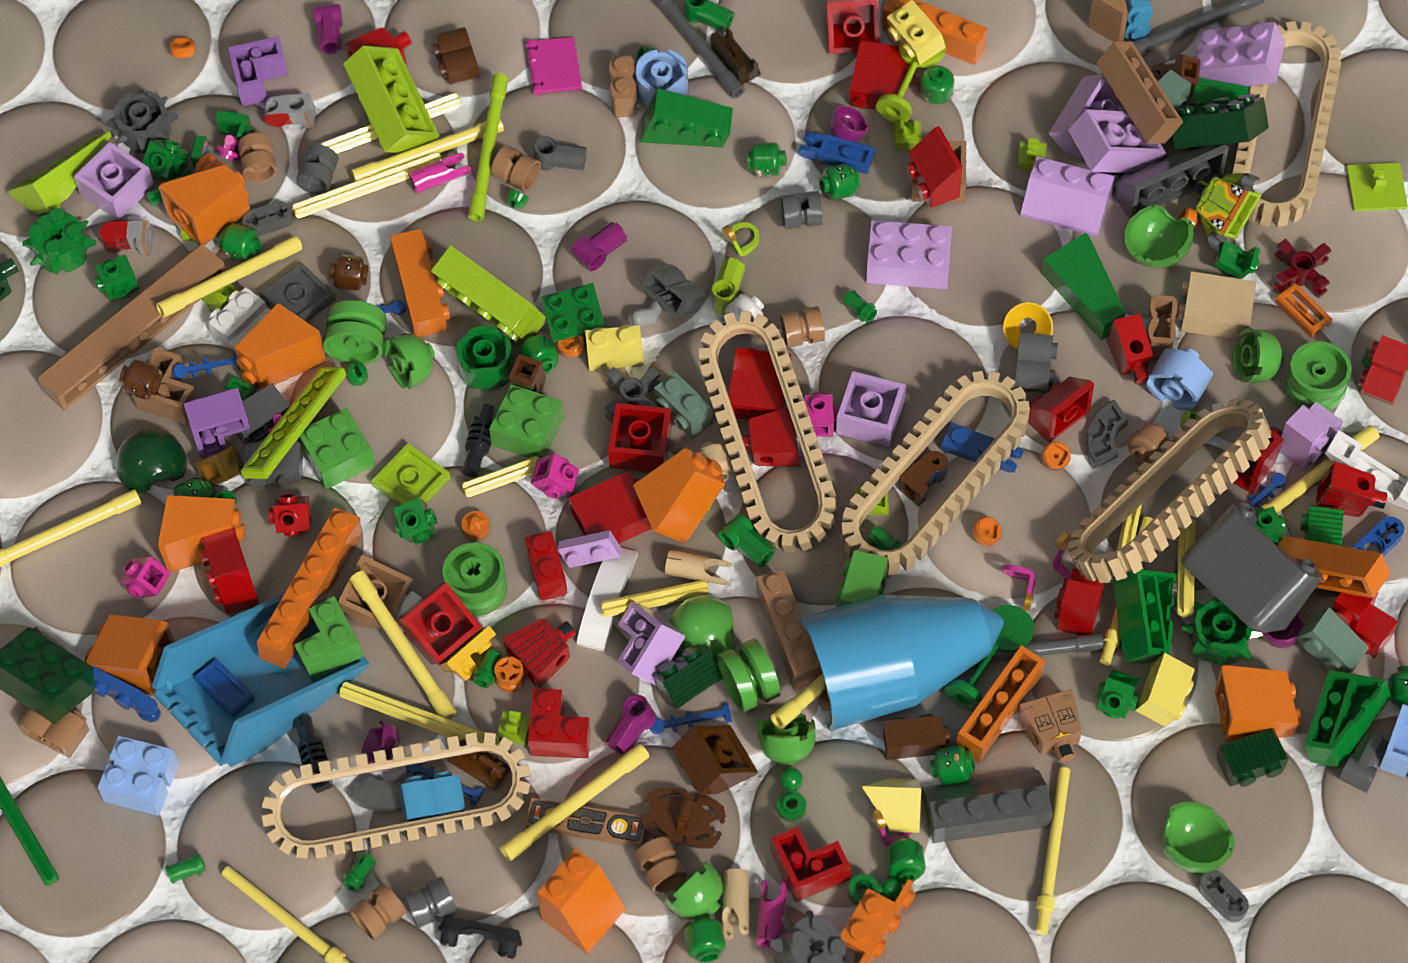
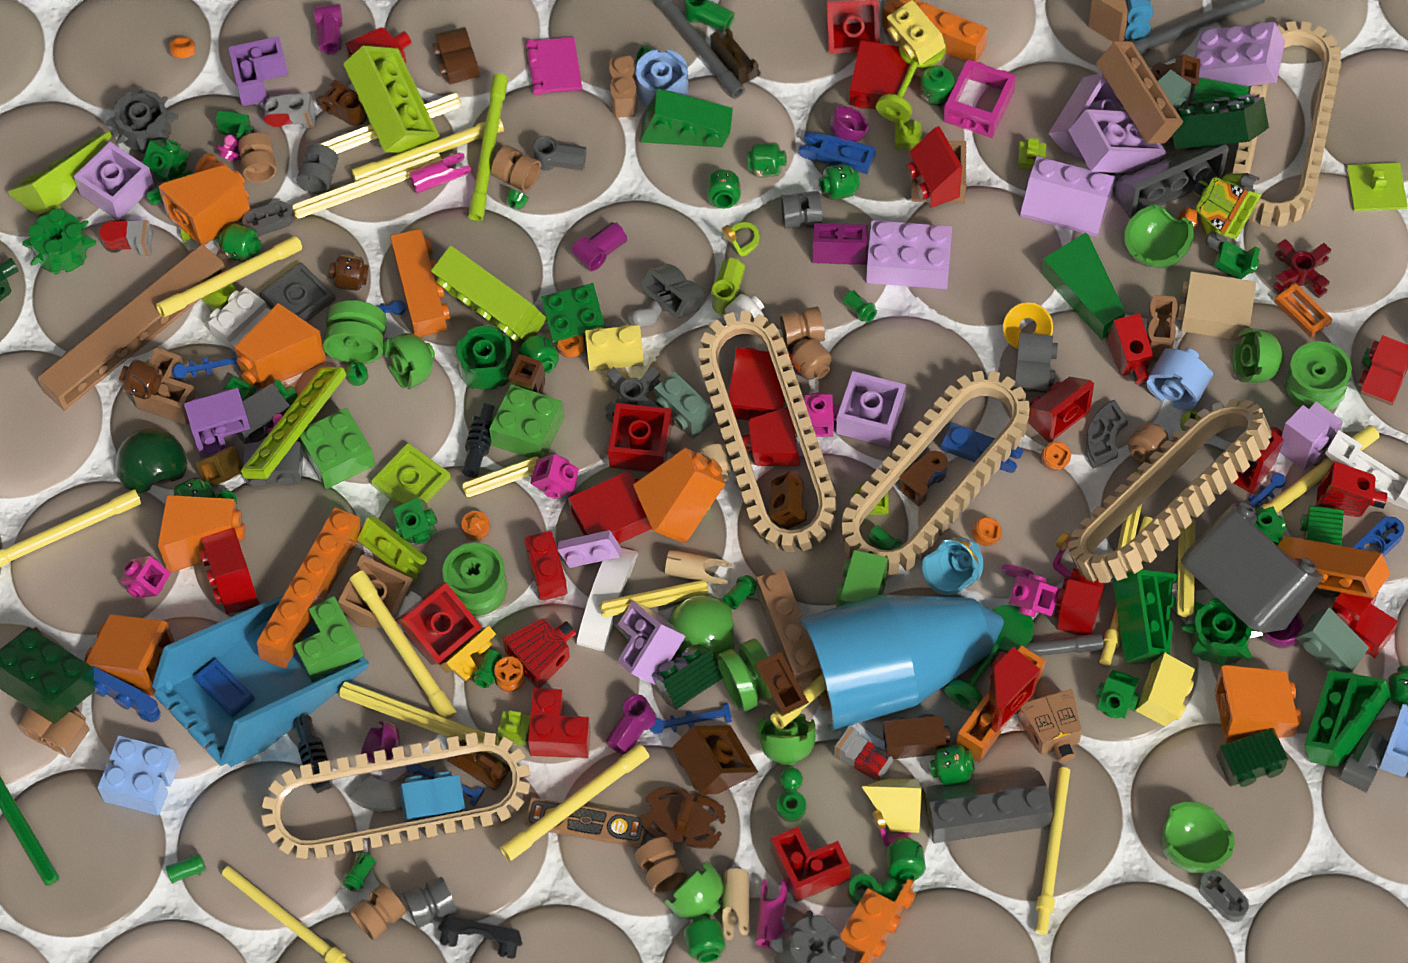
green brick [94,254,139,301] -> none
green tile [190,136,210,170] -> none
red brick [269,493,312,536] -> none
orange slope [537,848,626,954] -> none
green piece [718,513,775,568] -> none
none -> green hand [274,380,298,405]
none -> reddish brown piece [316,80,367,126]
none -> lime hinge [357,516,427,583]
none -> green head [706,169,741,209]
none -> green pin [723,575,757,609]
none -> reddish brown slope [753,651,809,717]
none -> reddish brown leg [769,470,807,530]
none -> medium nougat head [791,339,832,380]
none -> magenta hinge [813,223,868,265]
none -> leg [834,726,894,781]
none -> medium azure helmet [922,537,984,595]
none -> dark pink window [944,59,1017,138]
none -> red slope [989,647,1041,733]
none -> dark pink brick [1009,574,1060,617]

